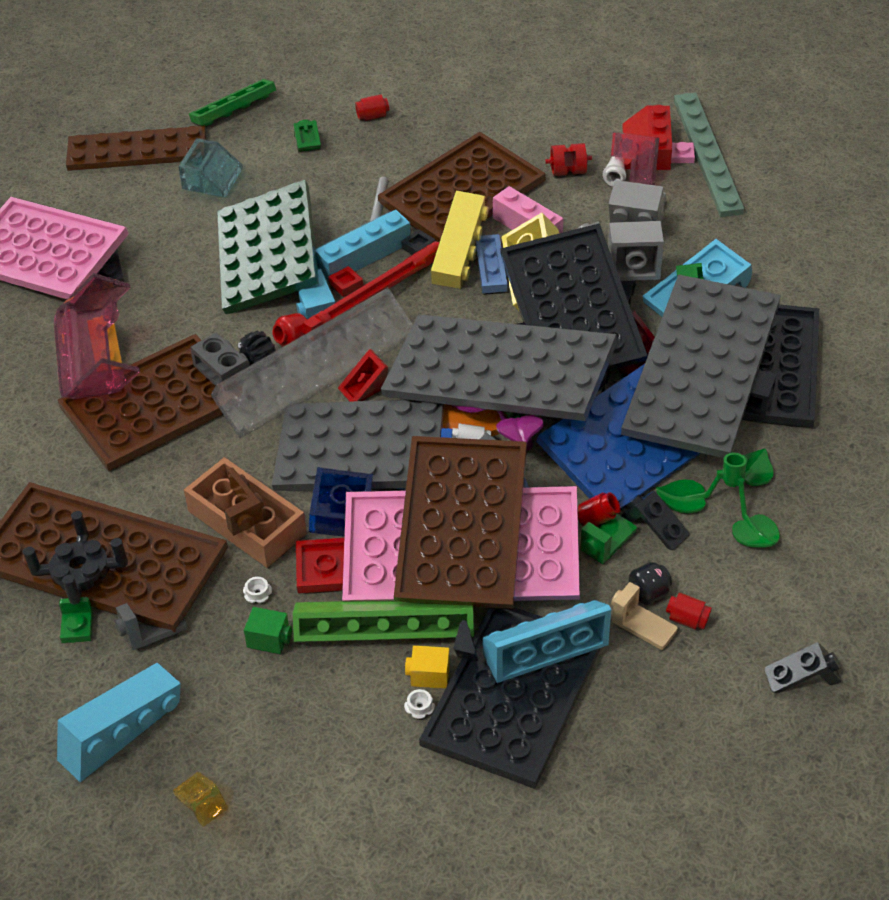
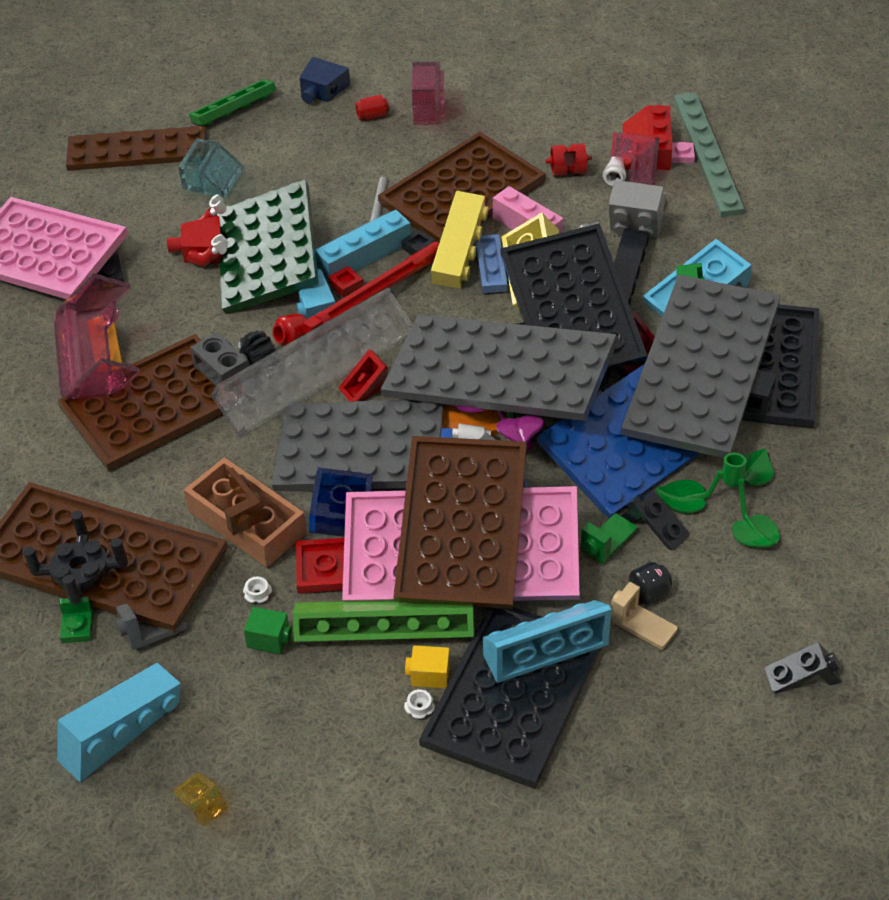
green bracket [294,119,321,152] -> none
black slope [453,620,479,661] -> none
red brick [577,492,620,527] -> none
light grey brick [608,221,664,281] -> none
red brick [666,592,712,630] -> none
none -> red torso [167,195,228,267]
none -> dark blue torso [300,57,350,104]
none -> clear pink brick [412,62,445,125]

